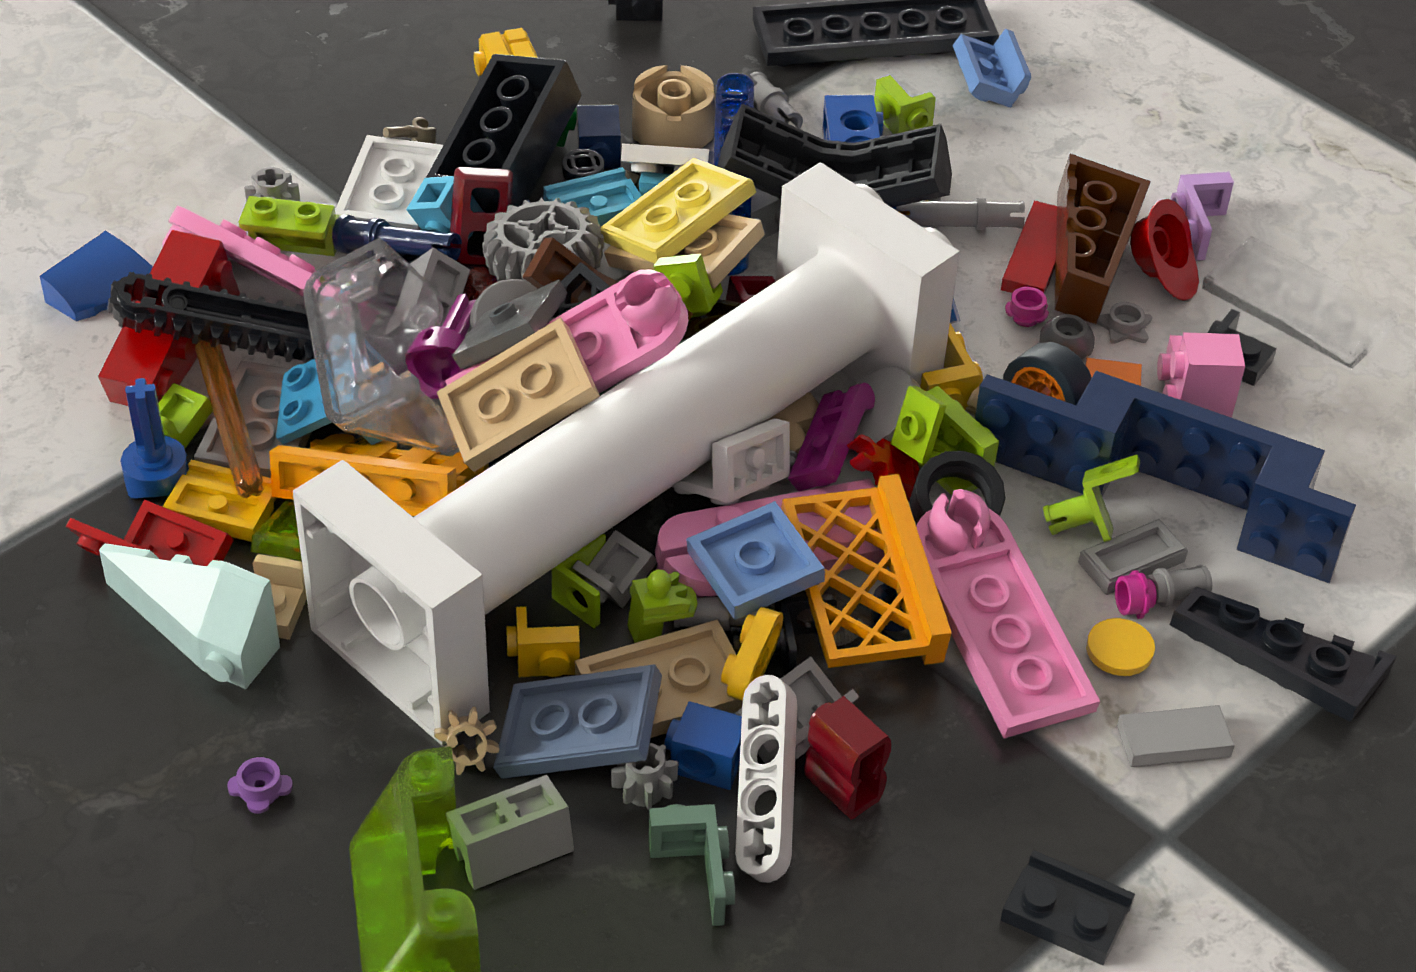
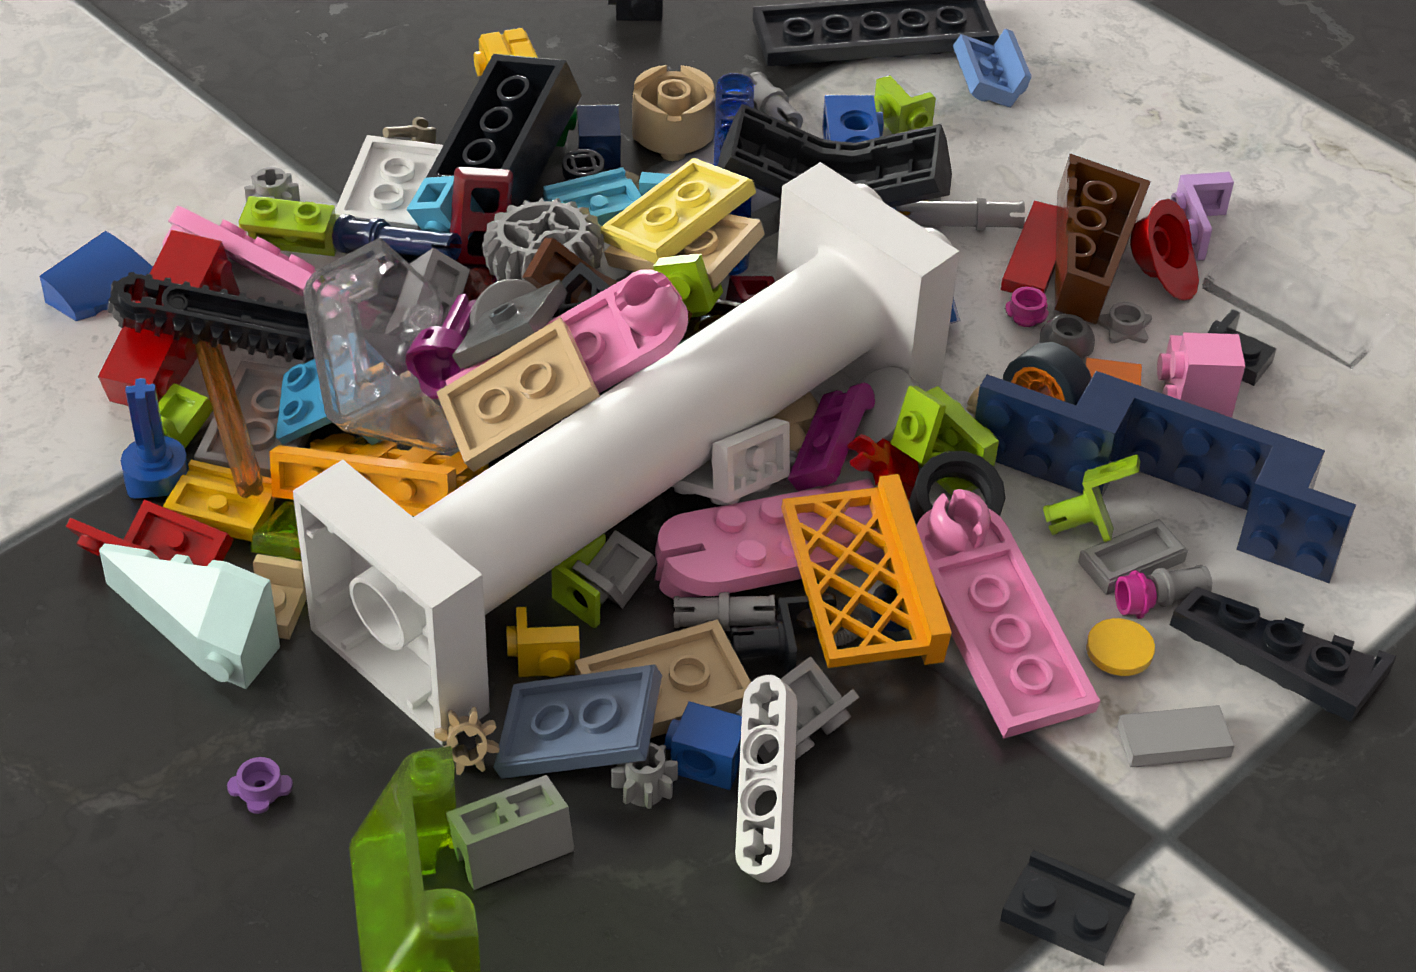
white plate [621,143,716,173] -> none
lime piece [627,569,698,643] -> none
sand green bracket [649,804,735,926] -> none
medium blue plate [686,501,825,620] -> none
yellow plate [721,607,783,701] -> none
dark red brick [805,696,892,820] -> none
yellow bracket [920,323,983,410] -> none

